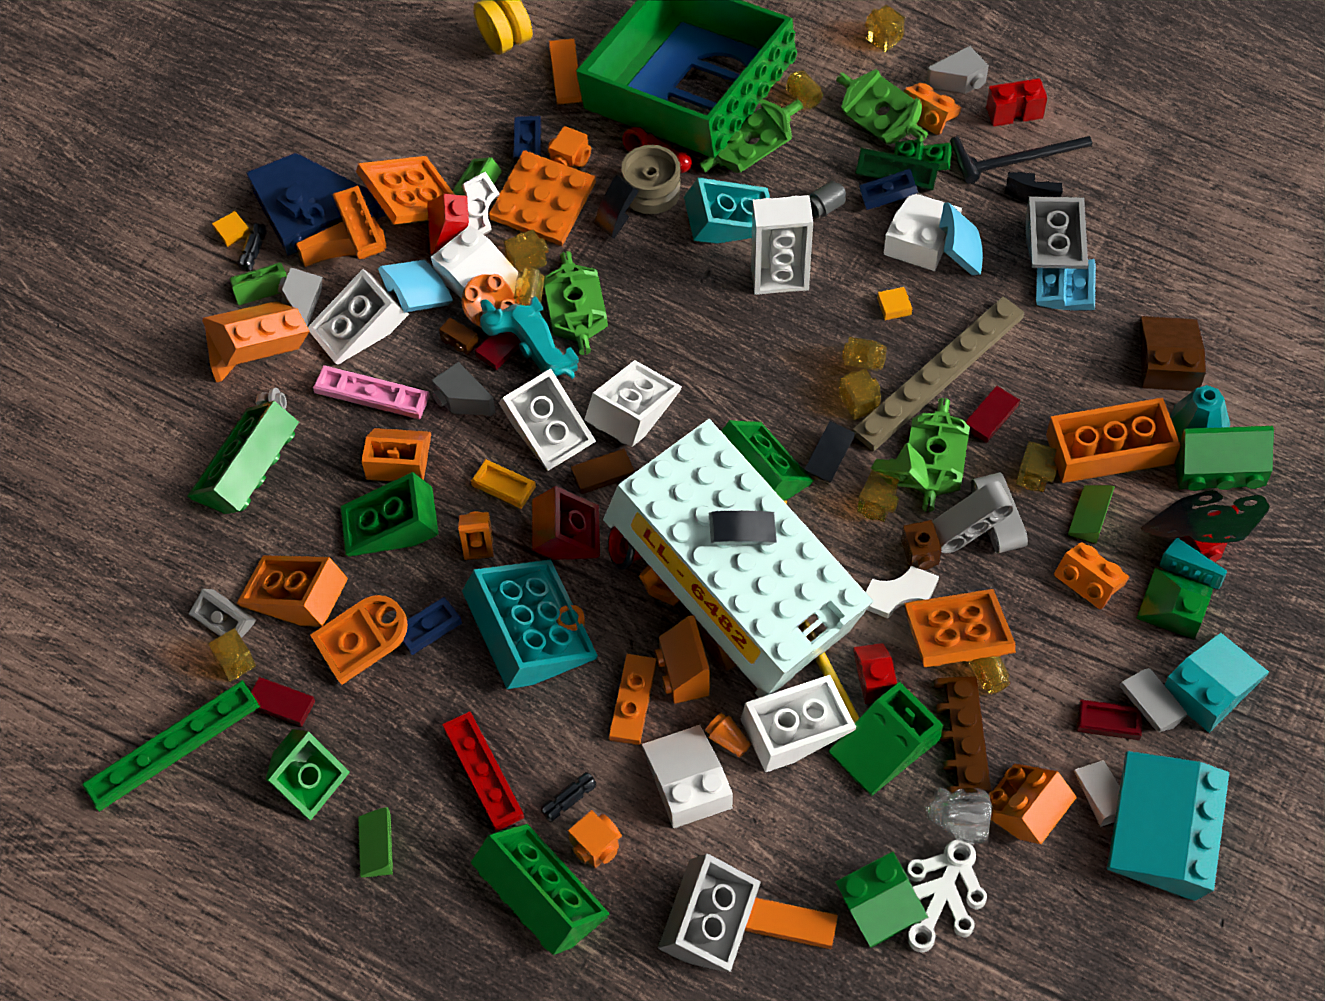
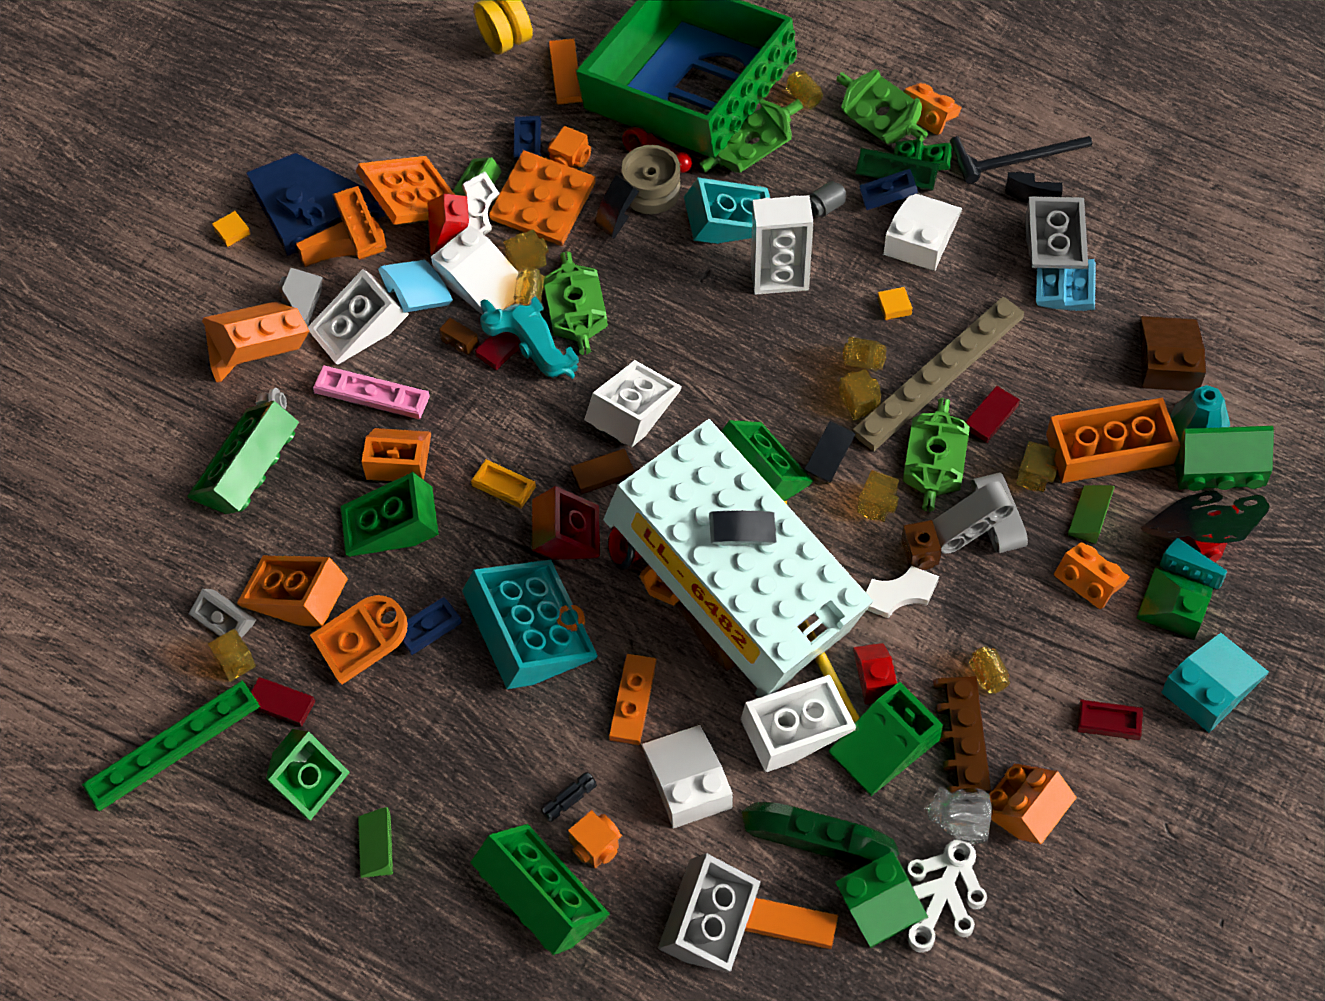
bright green slope [229,262,287,305] -> none
black axle [238,223,267,271] -> none
dark grey slope [432,362,496,416] -> none
red plate [442,711,524,832] -> none
orange slope [458,511,494,560] -> none
orange dish [462,274,516,327] -> none
white slope [499,369,596,472] -> none
orange slope [655,615,710,704] -> none
orange cone [705,712,752,758] -> none
clear yellow brick [865,4,905,52] -> none
bright green slope [871,443,929,489] -> none
orange plate [905,589,1016,667] -> none
light grey slope [926,46,989,94] -> none
medium azure slope [939,202,983,275] -> none
red brick [986,78,1048,127] -> none
white slope [1074,760,1120,827] -> none
teal slope [1107,751,1229,901] -> none
light grey slope [1119,668,1187,732] -> none
none -> dark green brick [741,802,900,866]

